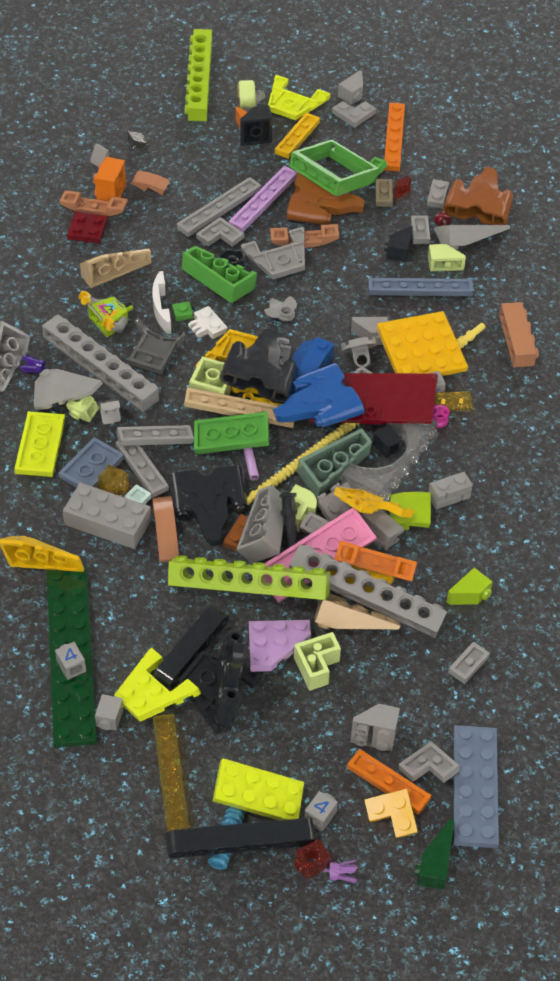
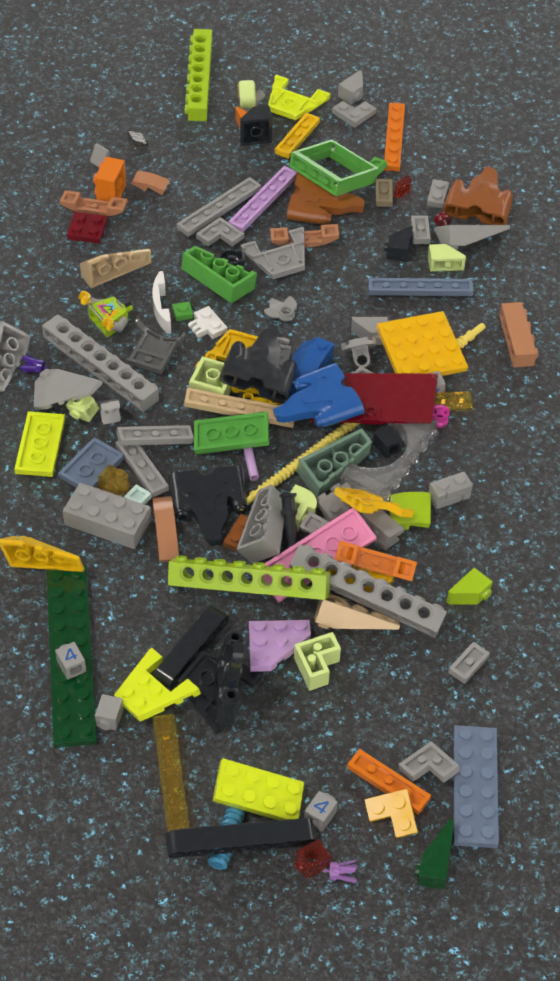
light grey slope [350,704,400,751] -> none

